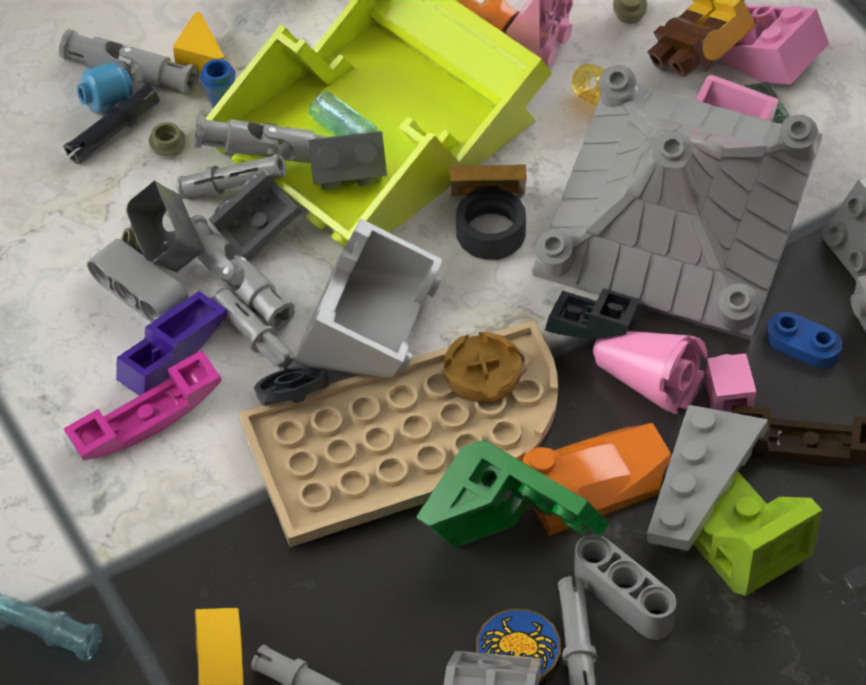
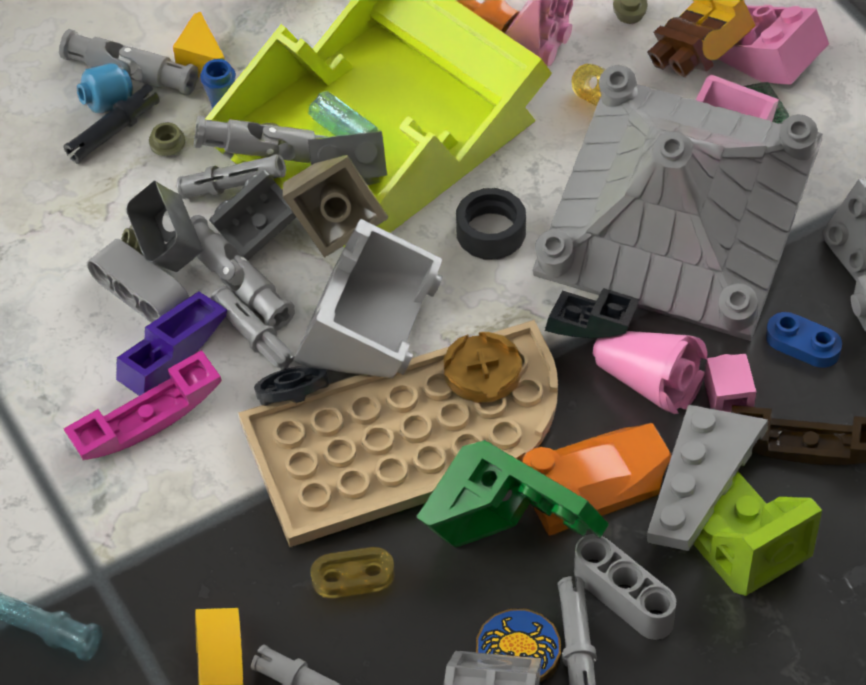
pearl gold tile [451,164,527,196] -> none
none -> dark tan slope [283,155,388,258]
none -> clear yellow plate [310,547,395,598]

